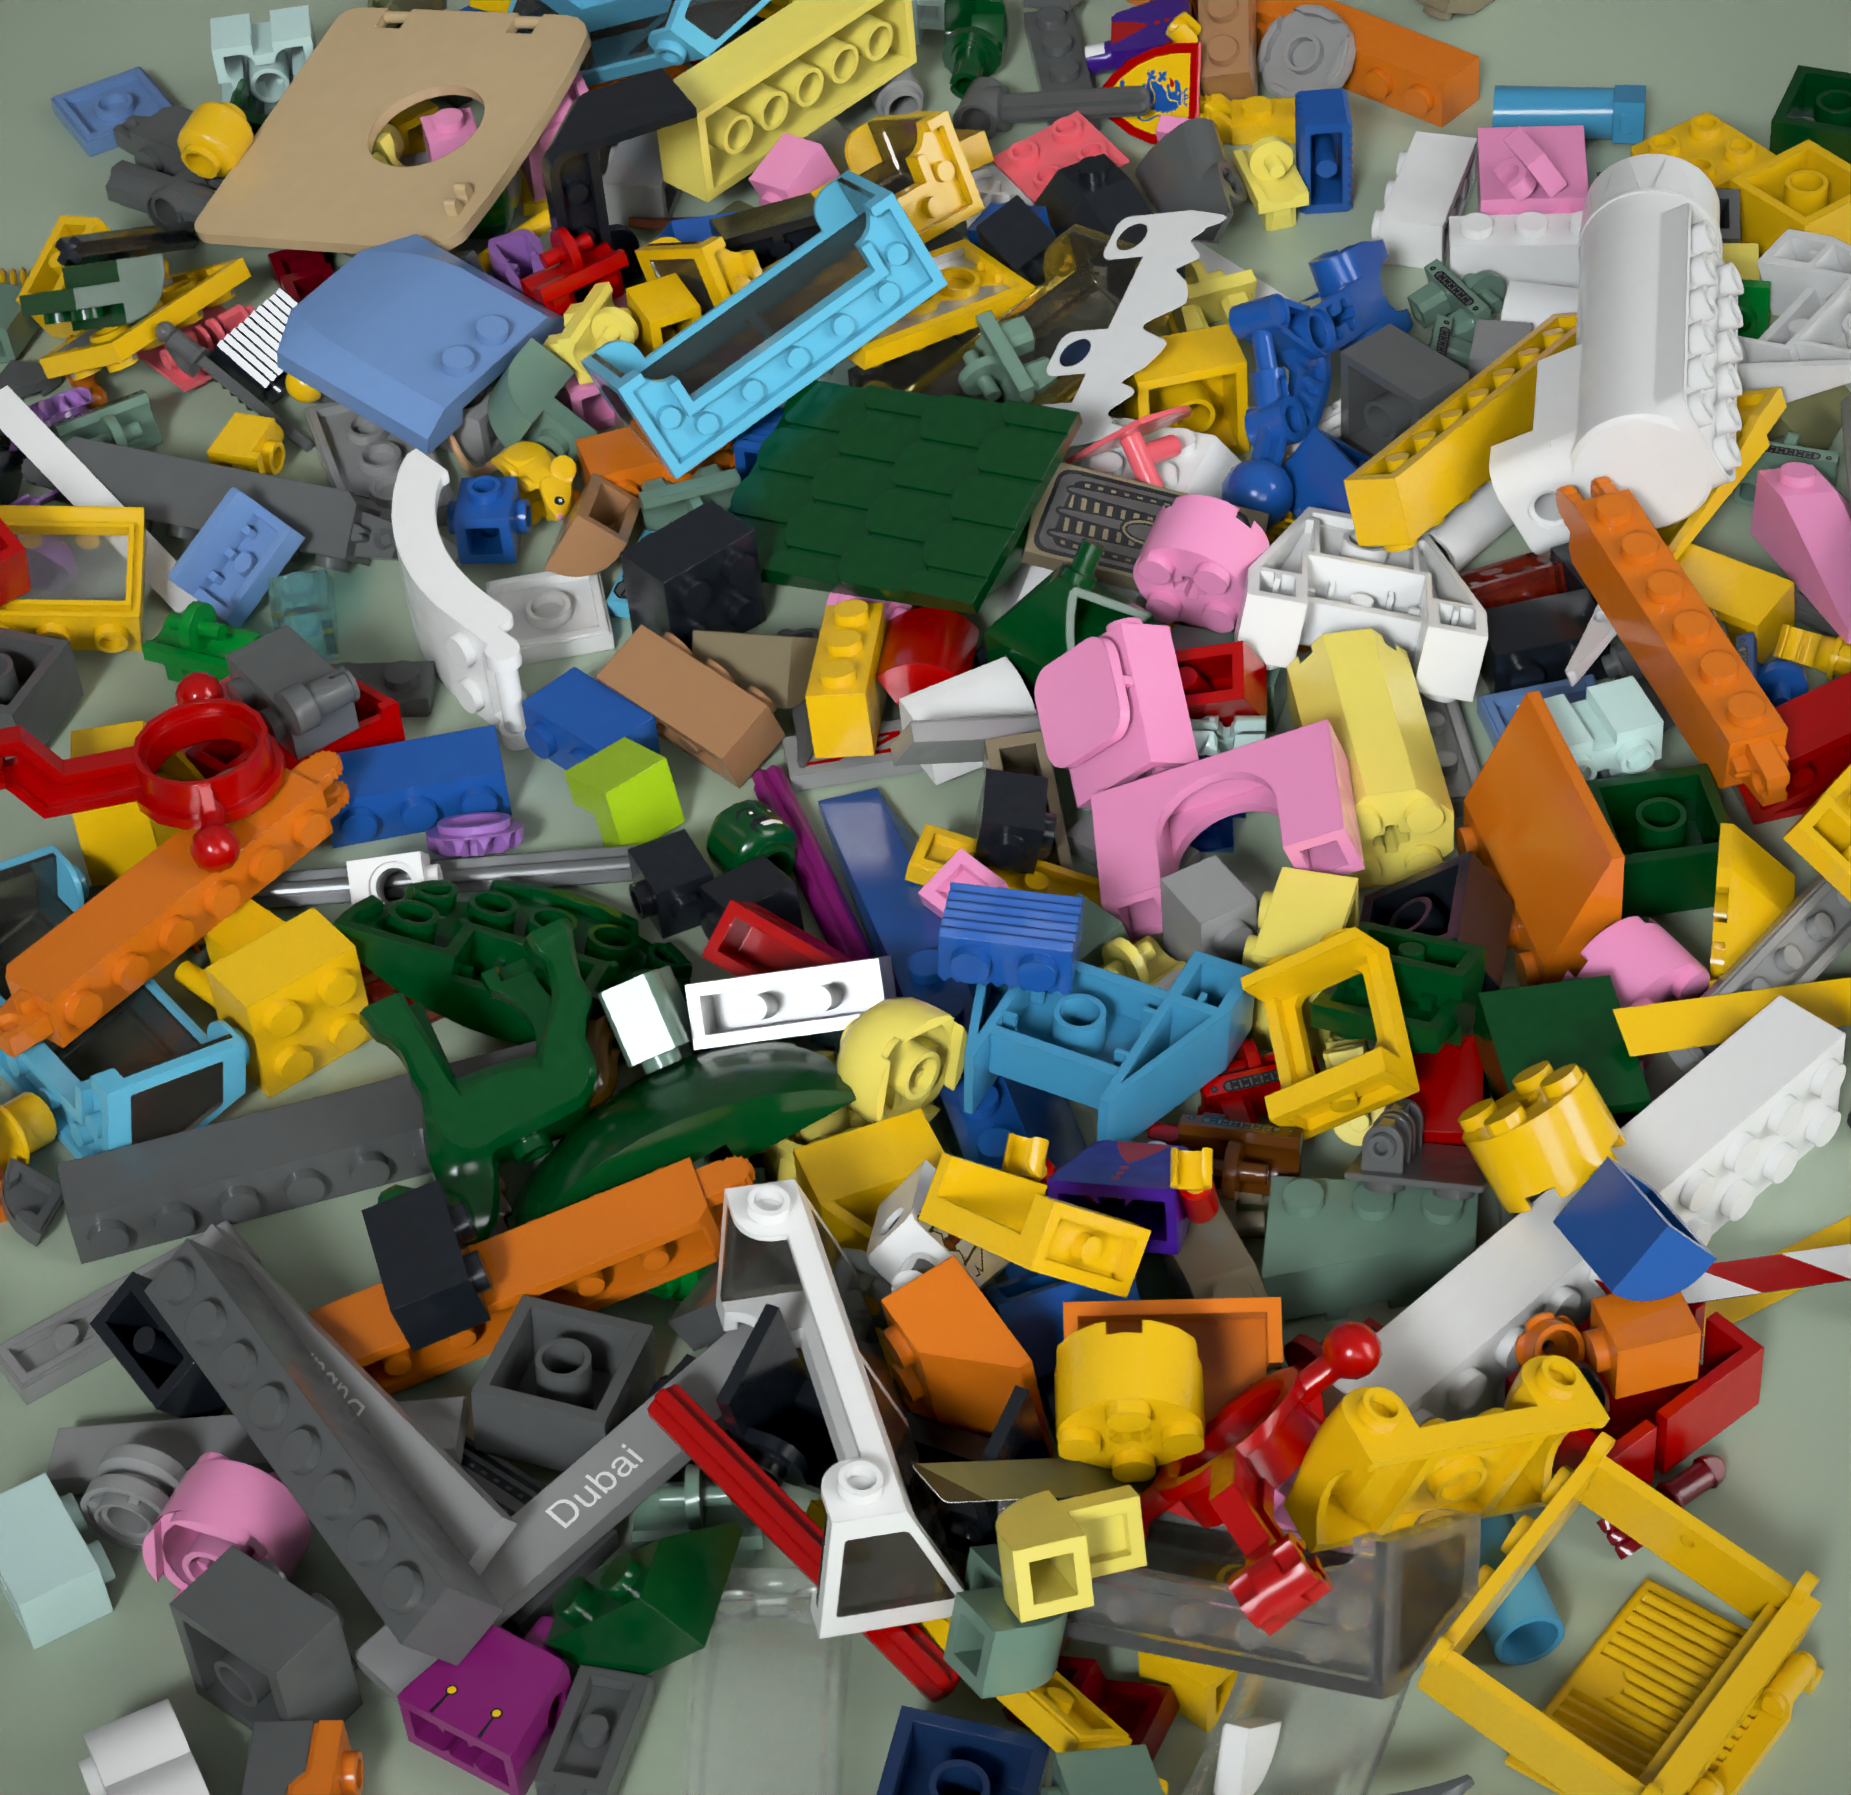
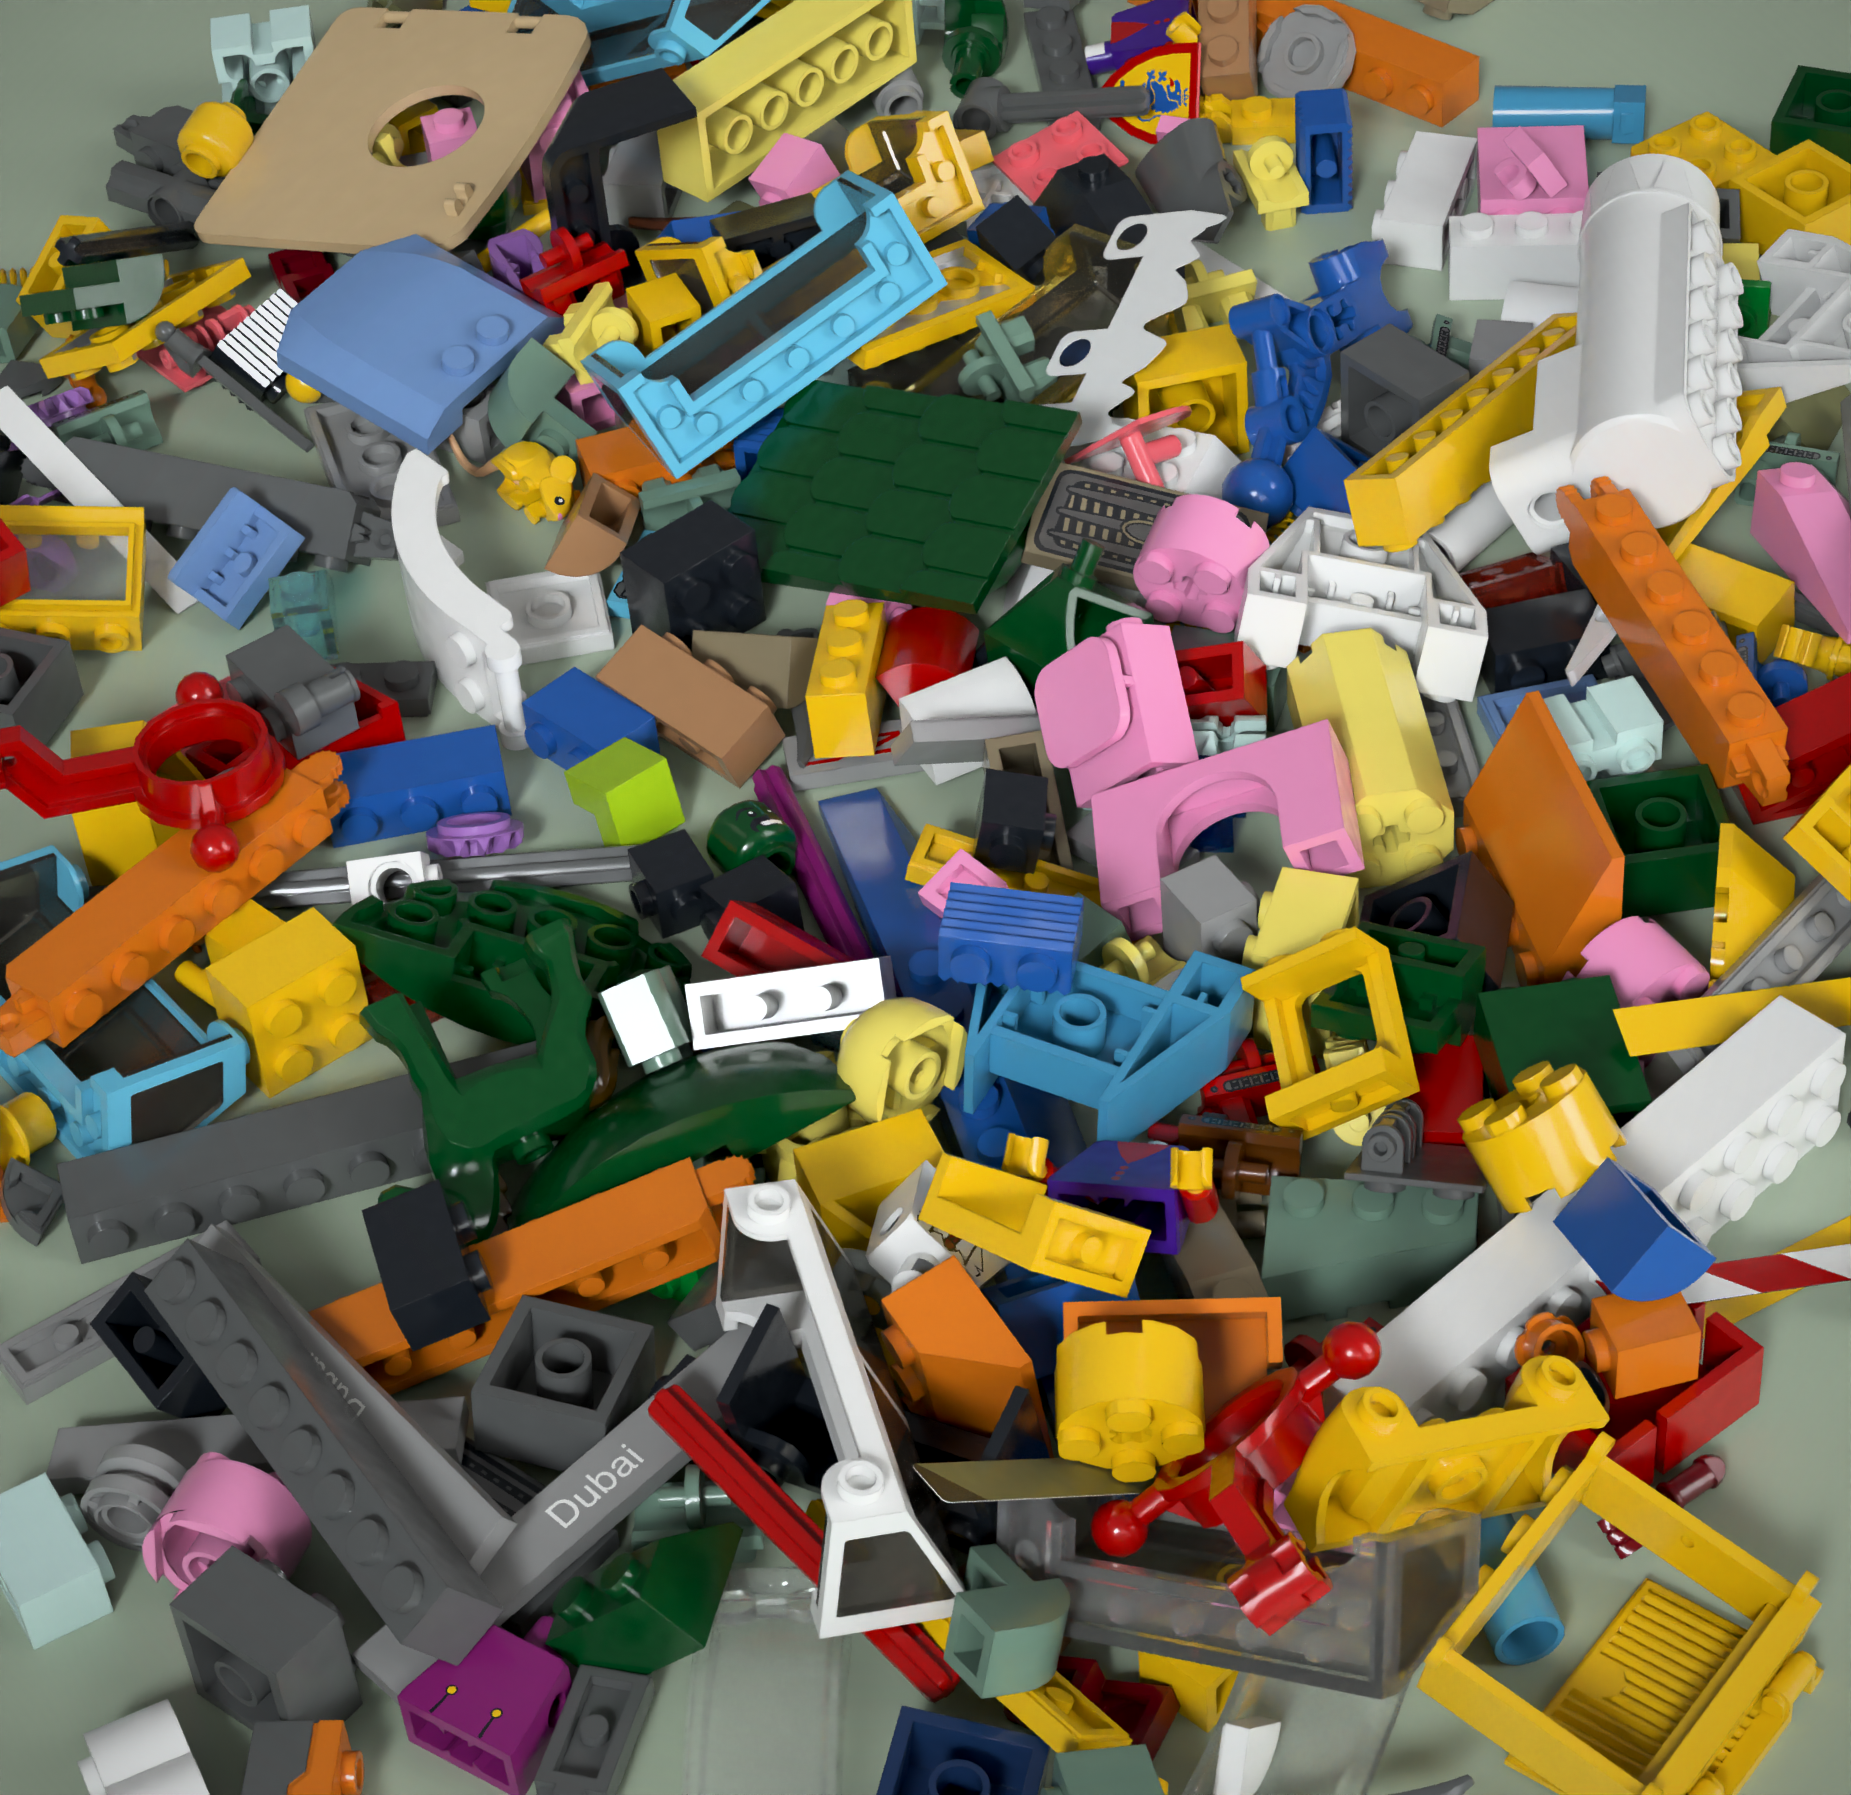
medium blue tile [50,67,173,157] -> none
green hips [141,601,261,682] -> none
yellow brick [207,412,285,476] -> none
blue brick [447,475,532,564] -> none
light yellow brick [995,1485,1147,1623] -> none
sand green hips [1407,259,1505,343] -> none

